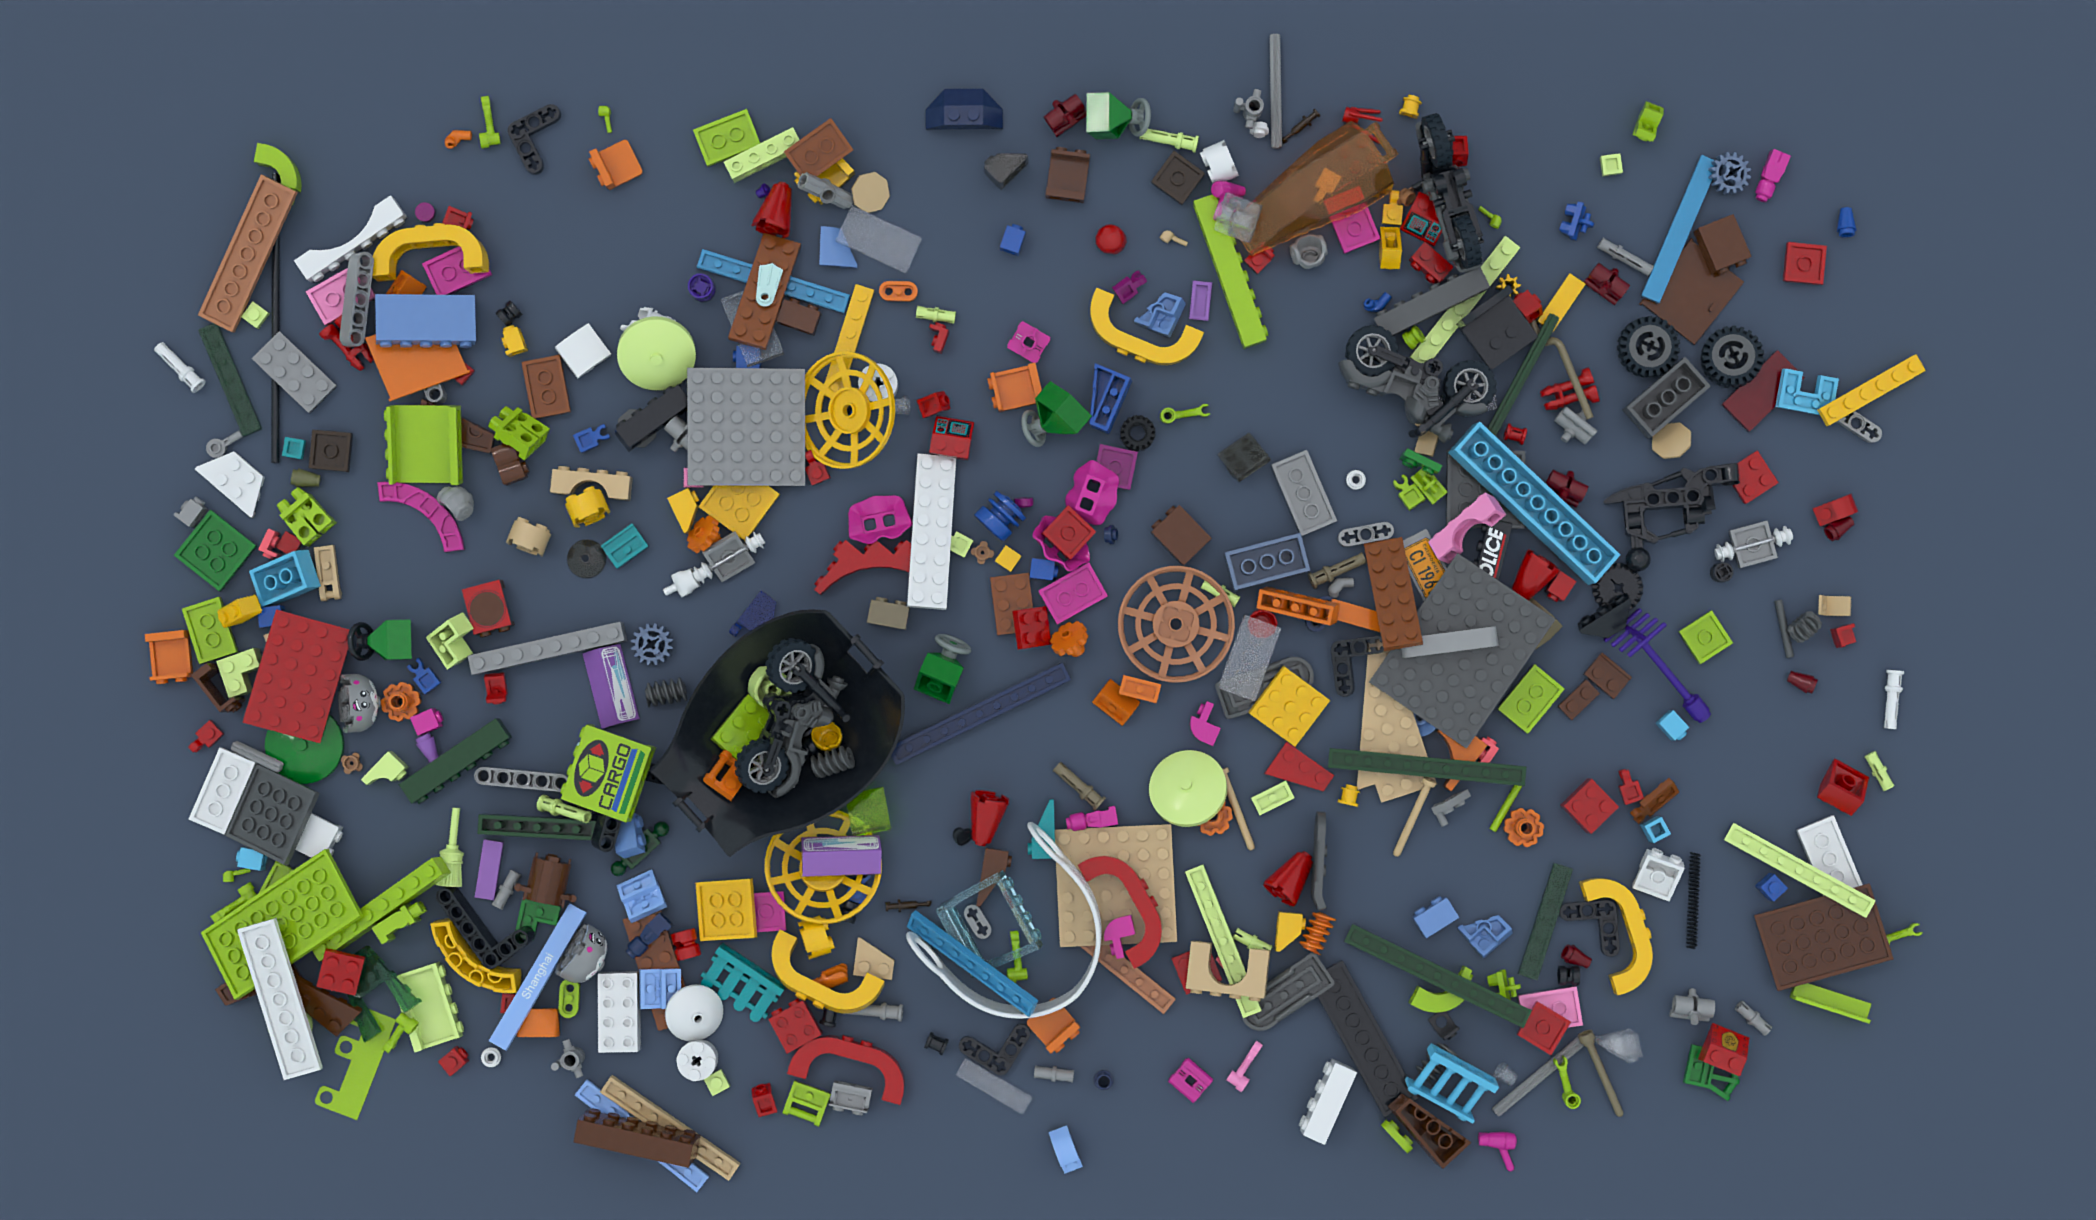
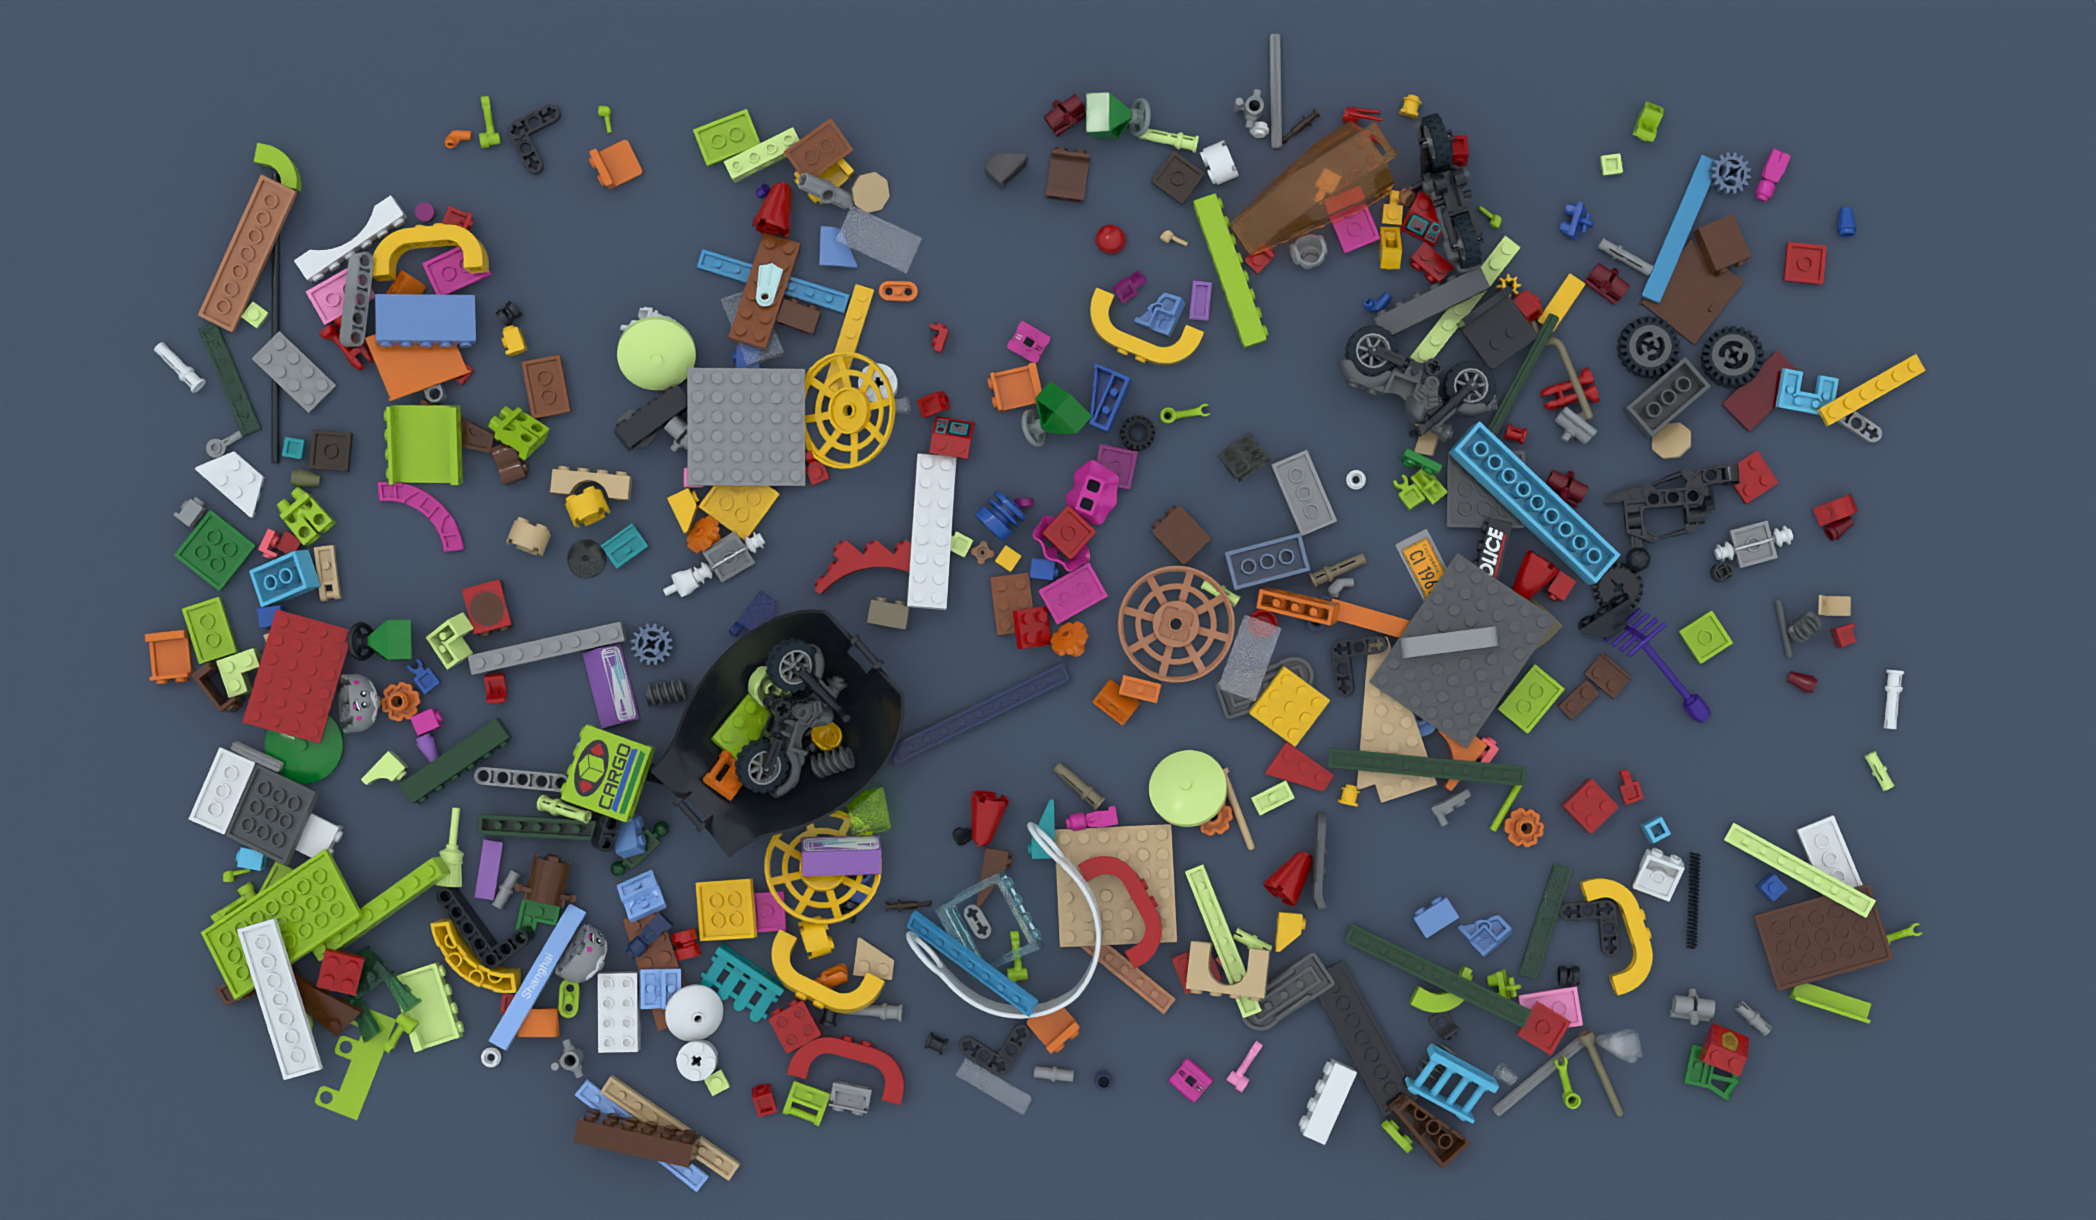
red plate [188,720,224,753] -> none
yellow brick [217,595,262,628] -> none
medium nougat plate [341,752,363,774] -> none
lime hips [372,901,428,944] -> none
light grey hair [437,486,474,521] -> none
red bracket [438,1046,470,1076] -> none
white slope [555,323,611,379] -> none
blue plate [573,424,611,453] -> none
dark purple wheel [688,273,716,302] -> none
dark pink piece [848,495,912,544] -> none
green piece [914,634,971,704] -> none
yellowish green pin [916,306,956,324] -> none
dark blue wedge [926,89,1003,130] -> none
blue brick [1000,224,1026,256] -> none
light blue brick [1049,1125,1083,1174] -> none
dark blue plate [1104,525,1118,544] -> none
dark pink brick [1104,915,1136,959] -> none
dark pink brick [1190,701,1221,746] -> none
dark pink piece [1211,181,1246,221] -> none
clear plate [1214,193,1263,243] -> none
orange piece [1299,912,1336,955] -> none
light grey beam [1337,522,1394,547] -> none
dark orange plate [1364,537,1423,651] -> none
tan bar [1393,777,1436,857] -> none
lime wheel [1402,325,1426,350] -> none
bright pink arch [1428,493,1506,564] -> none
dark pink piece [1478,1132,1517,1172] -> none
dark red cone [1561,944,1592,968] -> none
dark orange plate [1630,778,1679,824] -> none
medium azure brick [1655,710,1689,741] -> none
red slope [1817,759,1869,816] -> none

